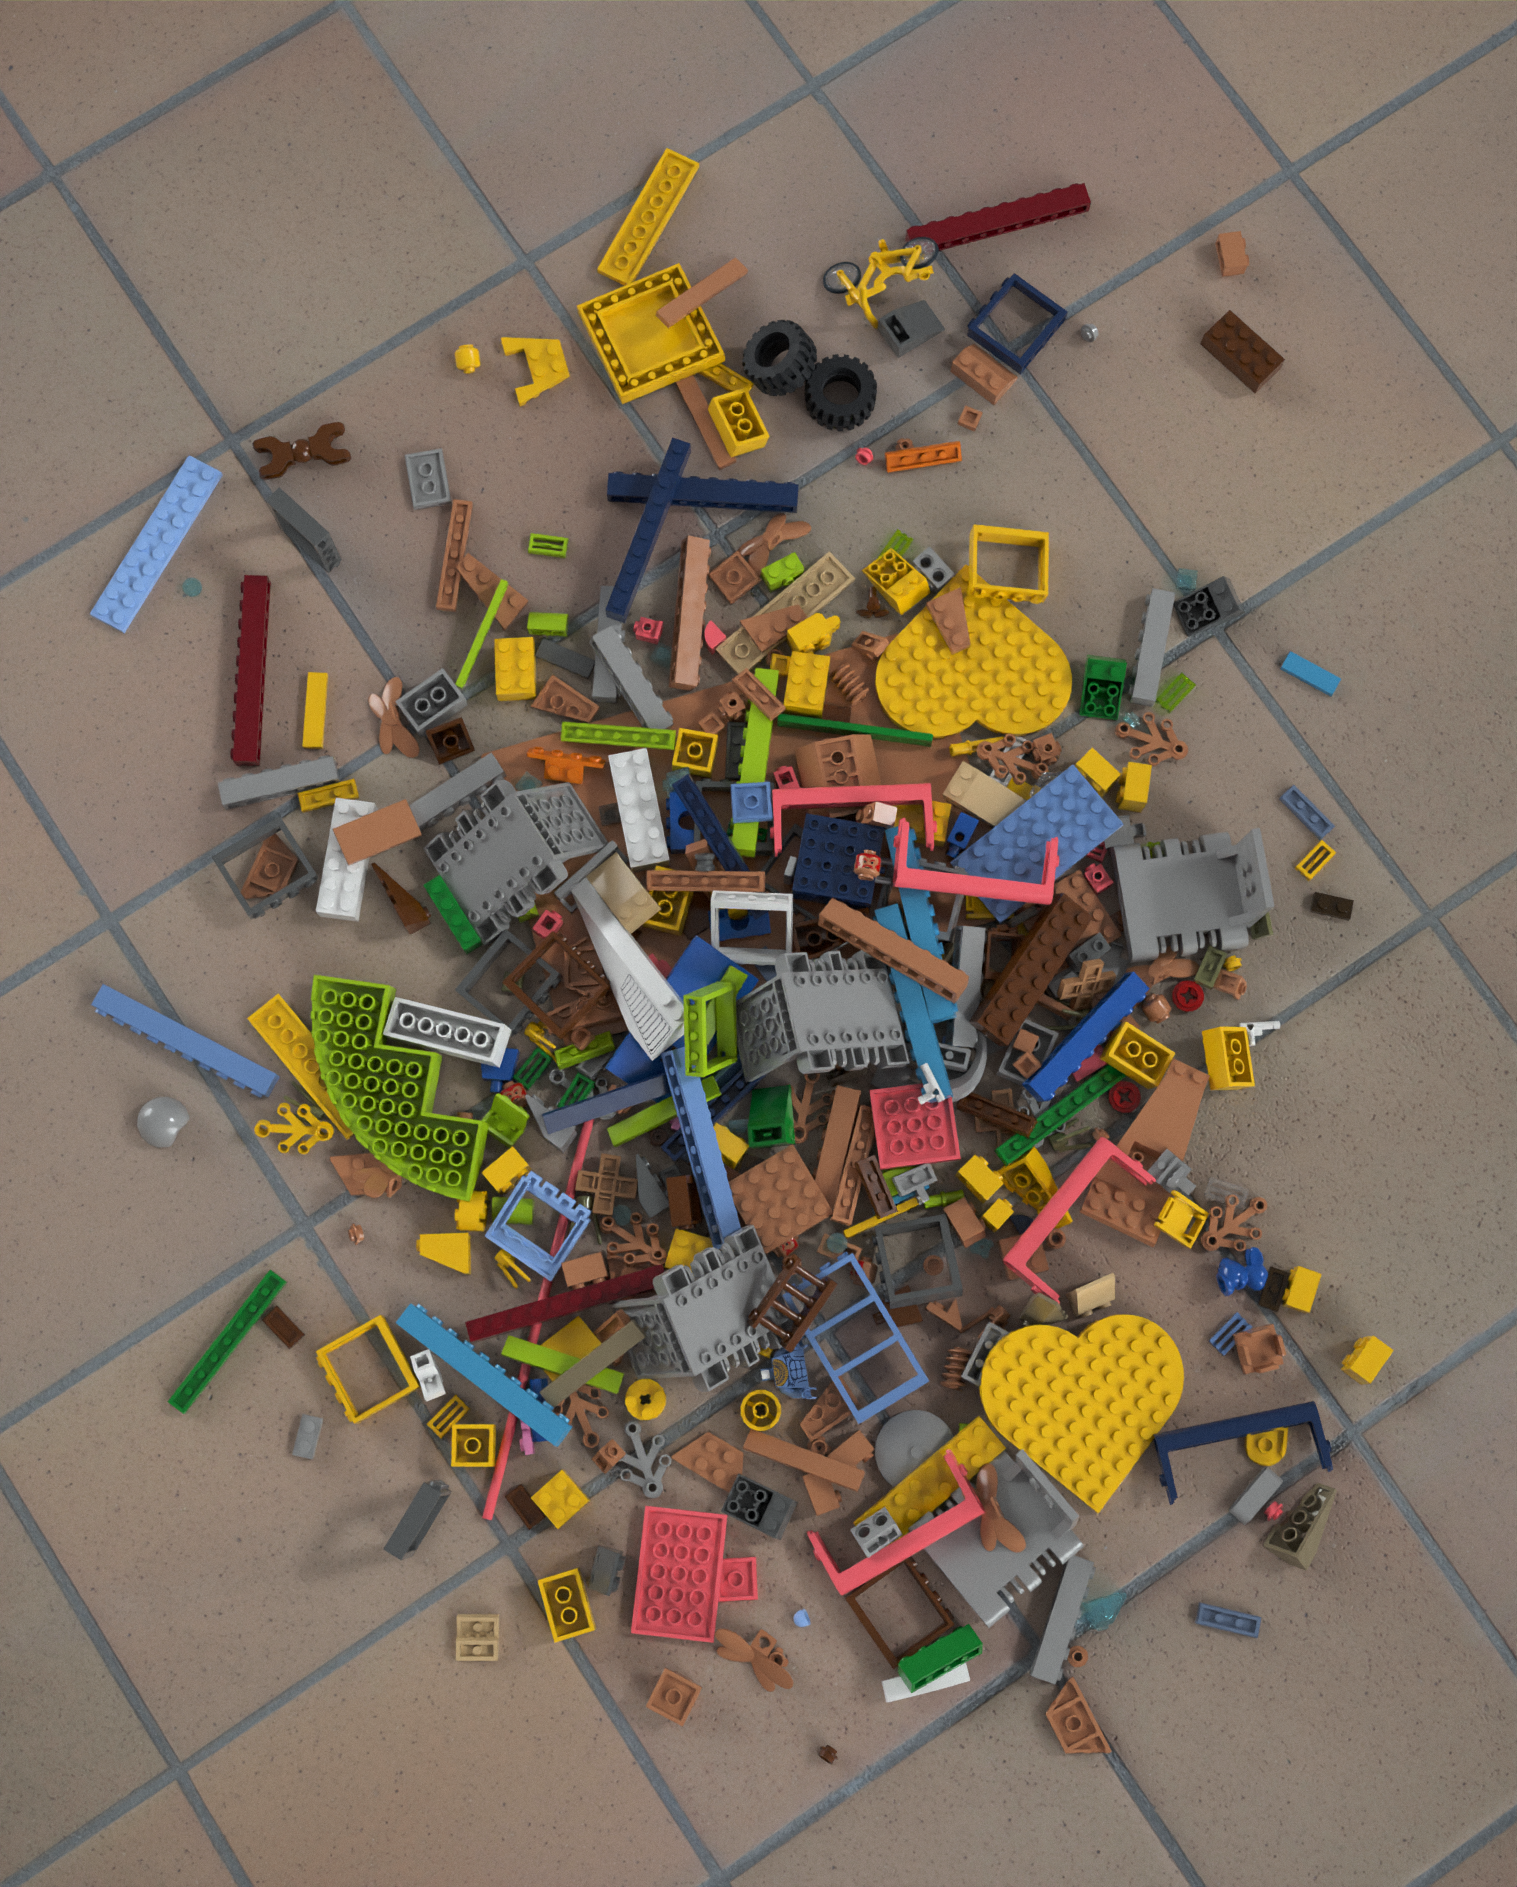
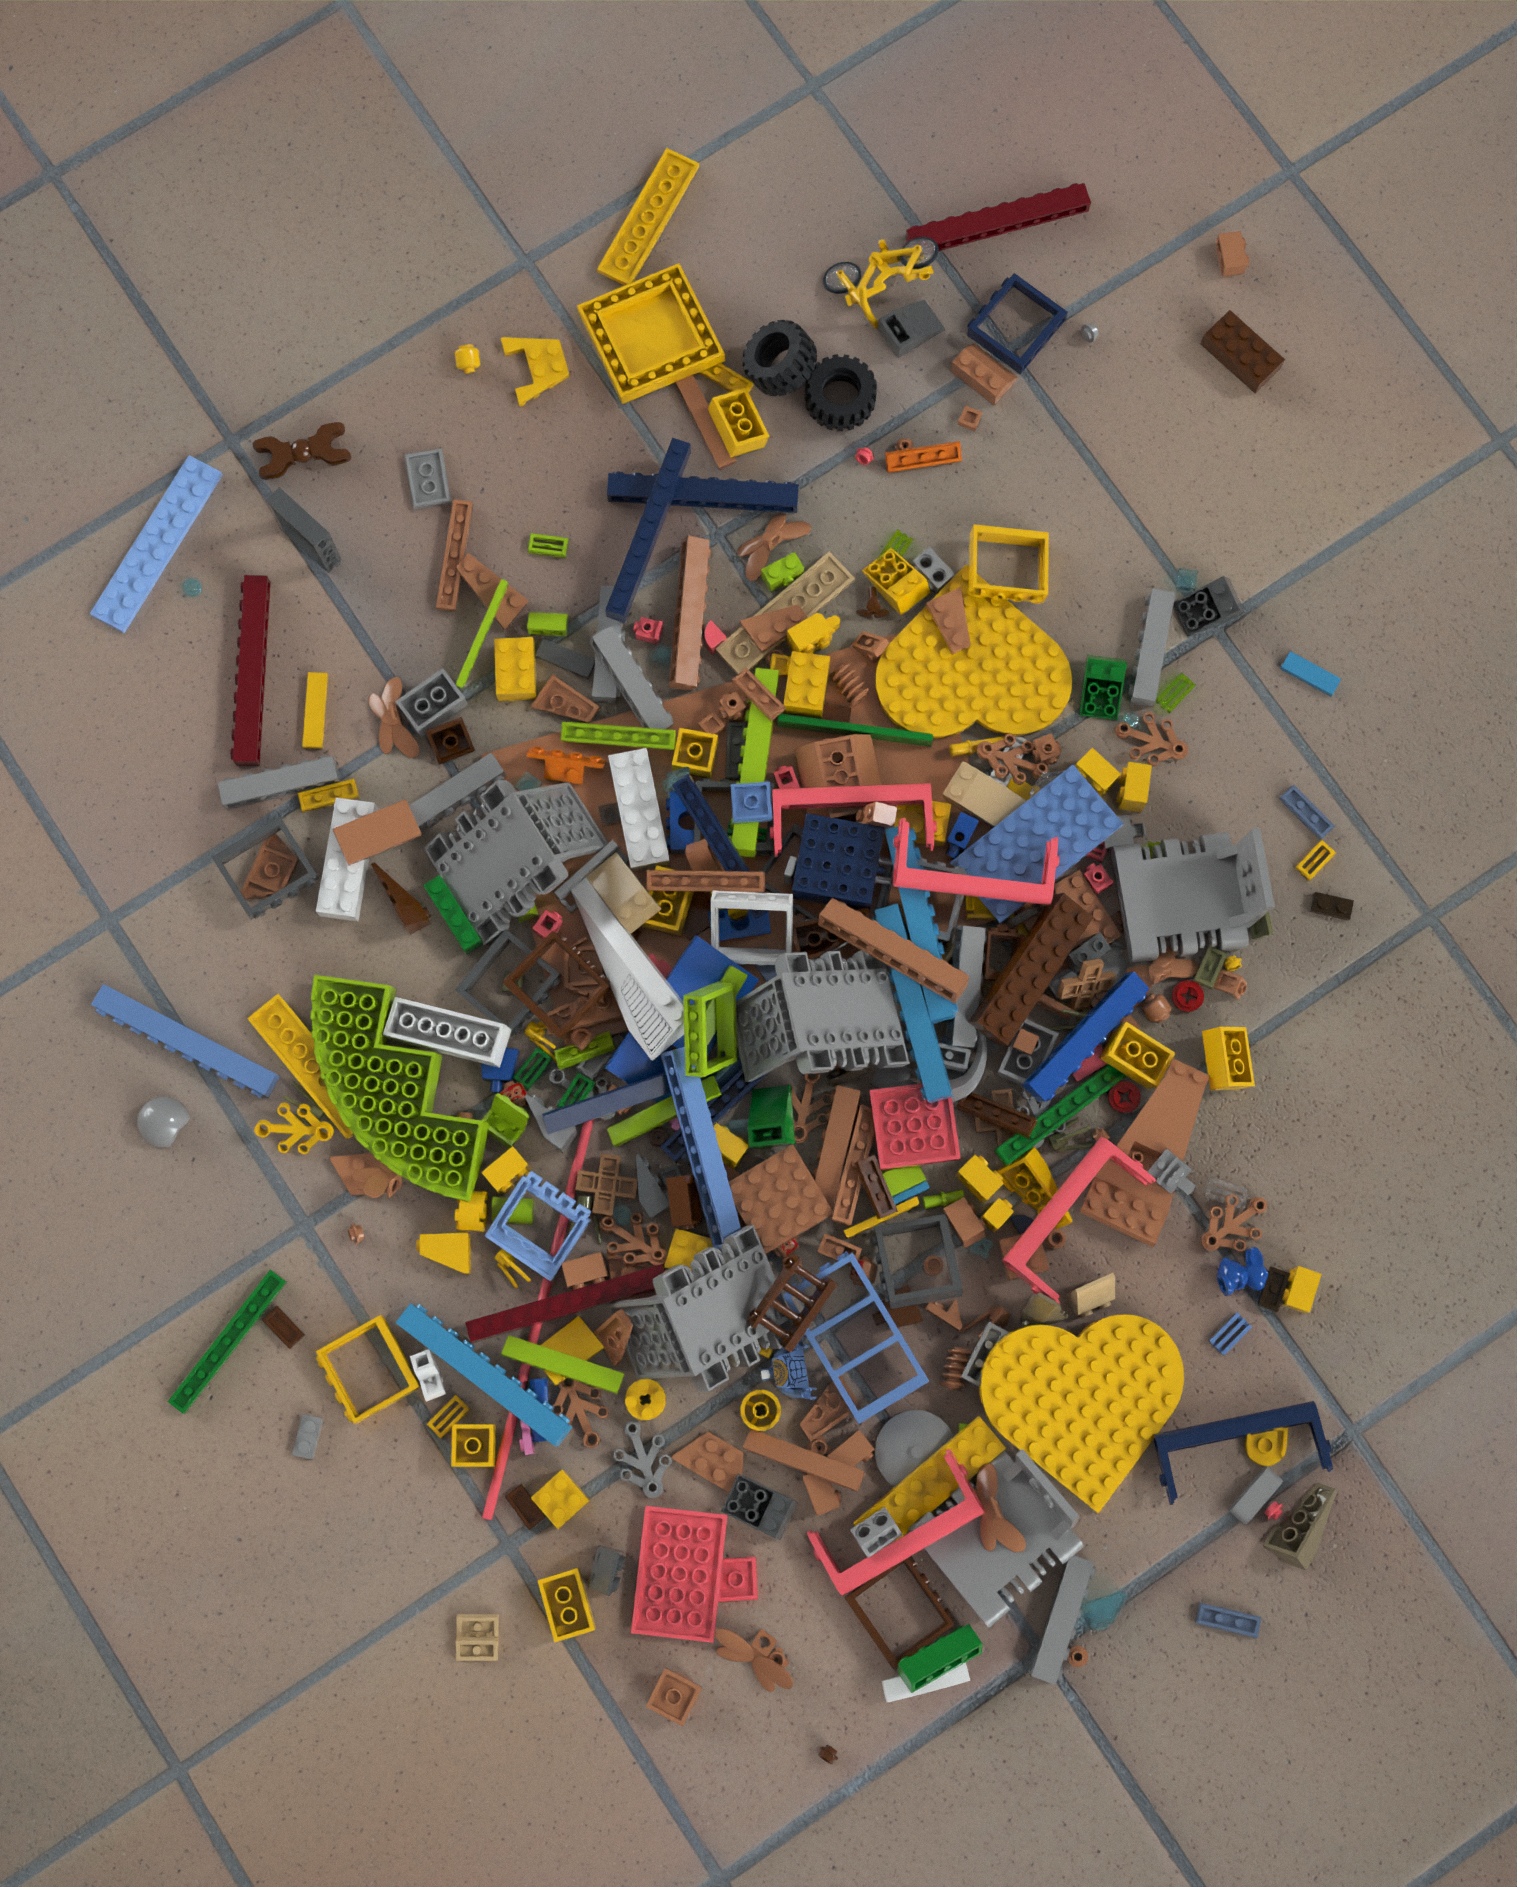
dark grey window [383,1479,452,1560] -> none
dark tan tile [539,1319,646,1407] -> none
nougat bracket [592,1439,626,1474] -> none
nougat tile [655,257,748,328] -> none
dark grey wheel [695,853,715,871] -> none
nougat tile [708,550,761,605] -> none
light blue hinge [793,1609,810,1627] -> none
clear light blue plate [827,1233,847,1254] -> none
nougat head [854,850,882,881] -> none
light grey plate [892,1163,937,1205] -> none
white hose [918,1063,945,1105] -> none
nougat plate [1013,1050,1042,1079] -> none
nougat wing [1045,1676,1112,1753] -> none
yellow container [1154,1190,1209,1249] -> none
nougat panel [1233,1324,1286,1374] -> none
white hose [1239,1021,1280,1047] -> none
yellow brick [1341,1335,1394,1385] -> none

